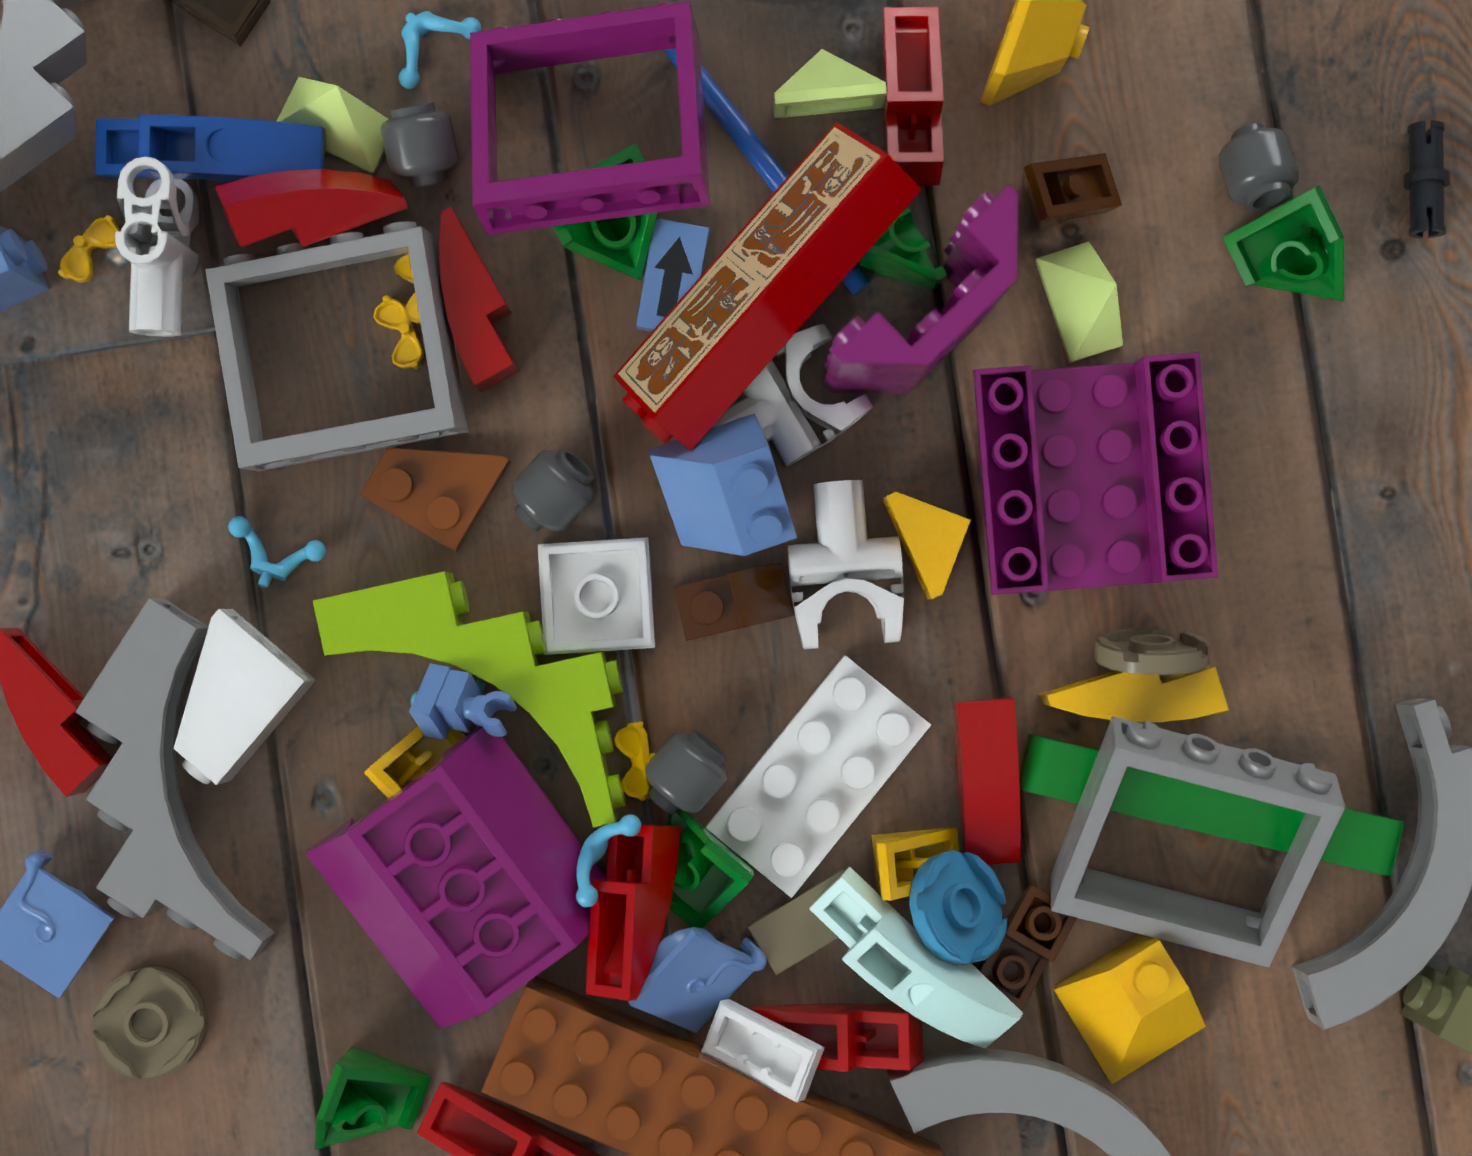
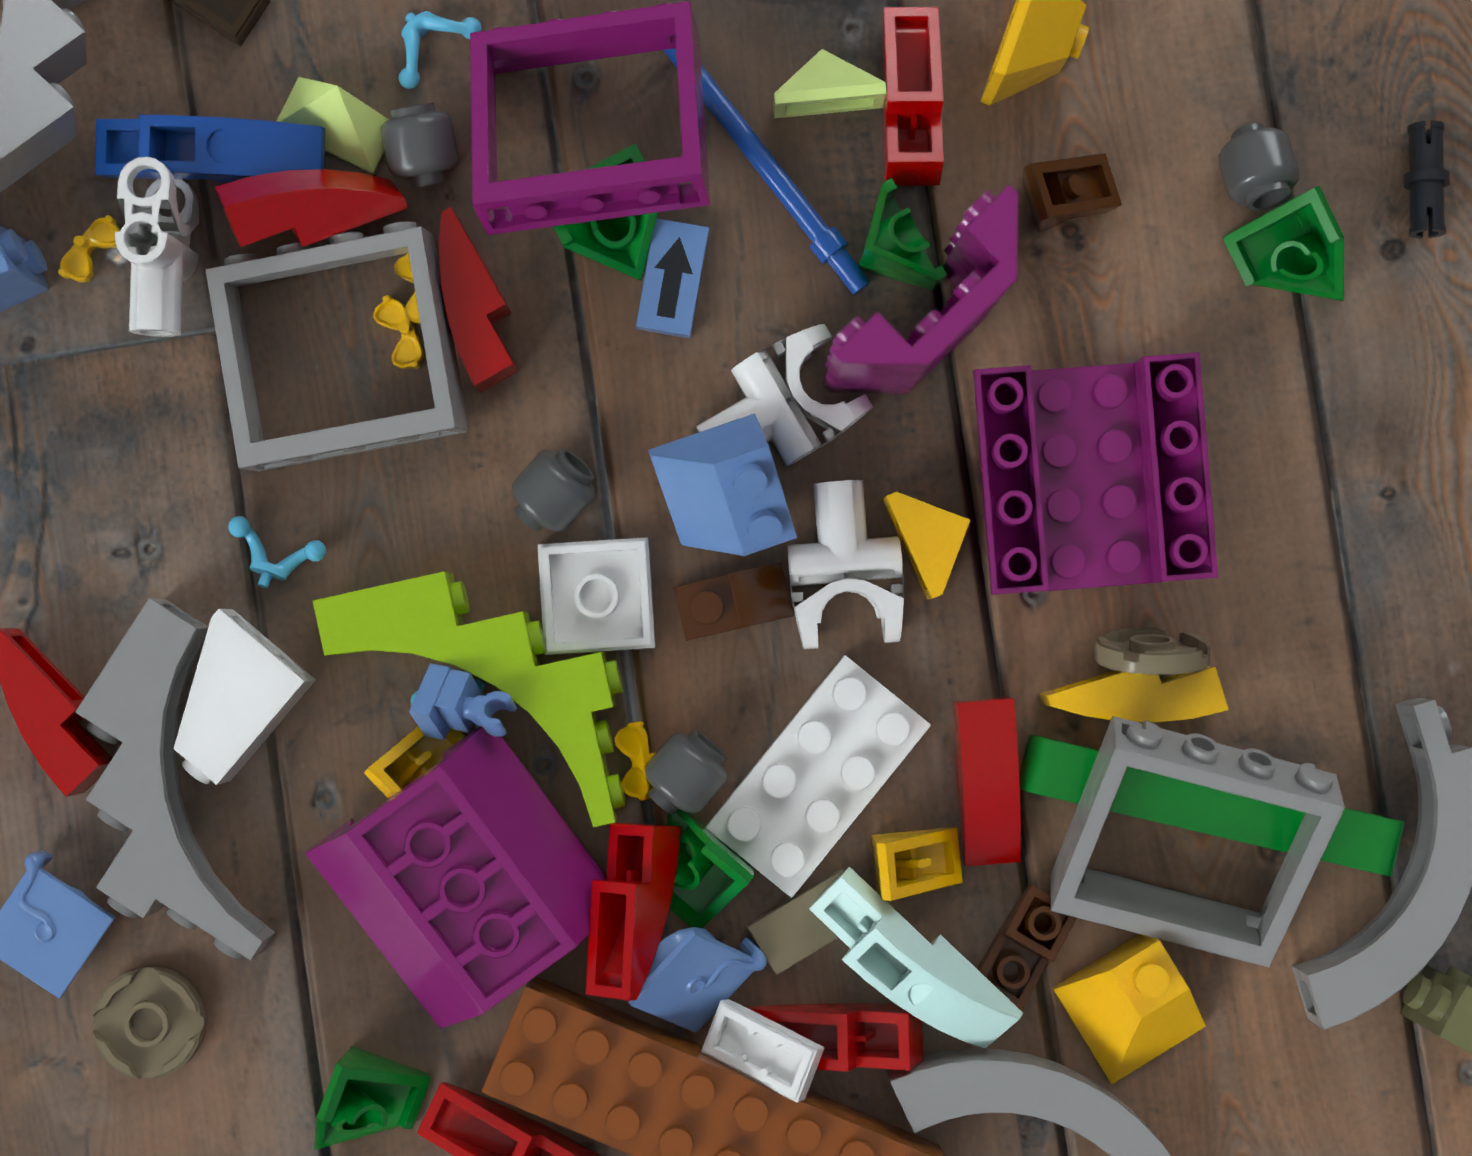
dark orange wing [359,447,511,552] -> none
medium azure piece [576,814,641,907] -> none
brick [613,122,922,450] -> none
dark azure tile [909,850,1007,965] -> none
yellowish green slope [1035,242,1123,364] -> none

